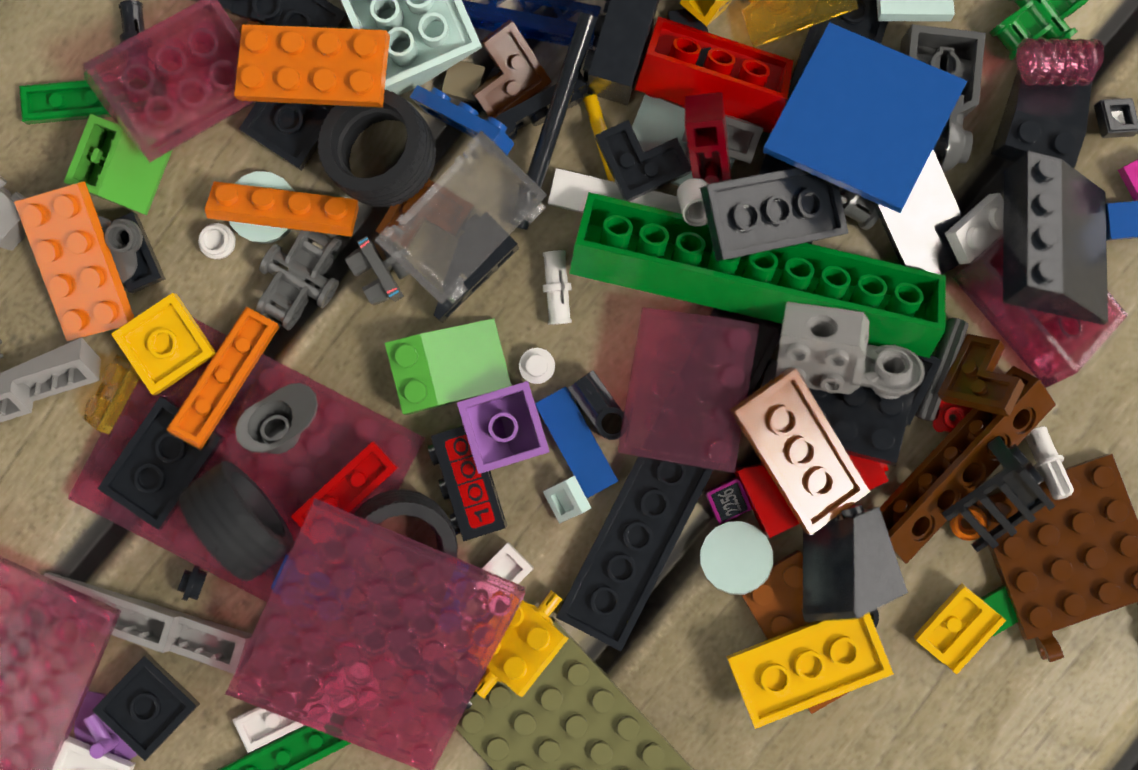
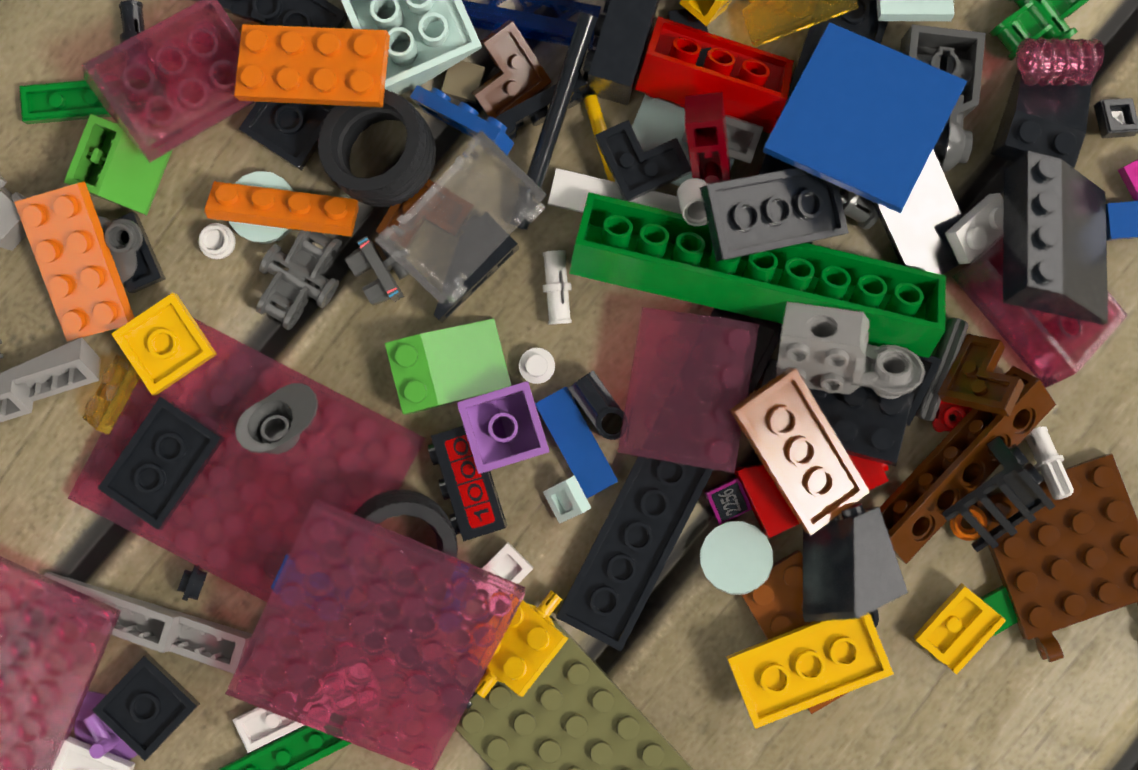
orange tile [166,306,279,450] -> none
black tyre [179,461,294,581] -> none
red plate [291,441,399,544] -> none

